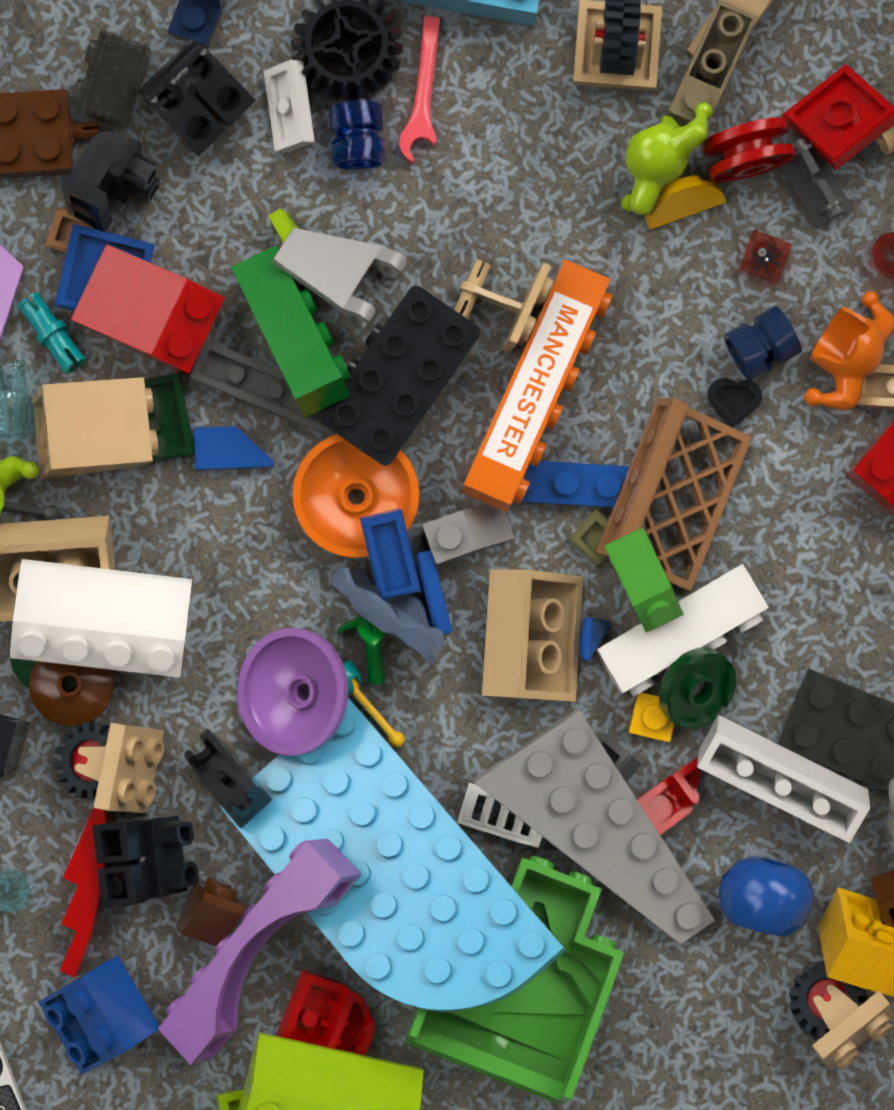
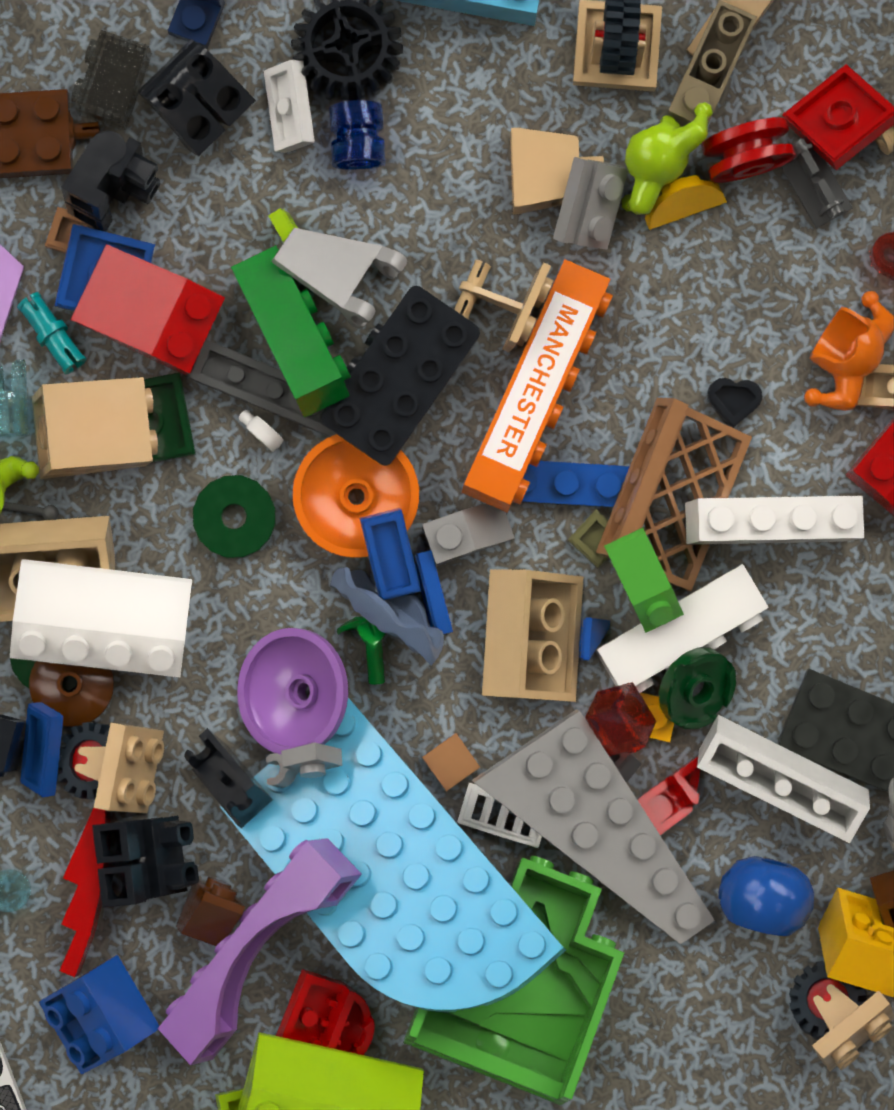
blue tile [194,426,274,471] -> none
yellow hinge [343,659,405,748] -> none
coral piece [399,16,441,164] -> none
dark blue wheel [723,306,802,382] -> none
clear red tile [738,230,792,285] -> none
none -> blue tile [20,702,64,797]
none -> dark green tile [193,475,276,558]
none -> white piece [239,410,284,452]
none -> light grey plate [266,742,342,788]
none -> medium nougat tile [422,733,480,792]
none -> tan torso [510,128,604,214]
none -> light grey plate [553,157,628,250]
none -> clear red brick [585,682,656,756]
none -> white brick [685,496,864,545]

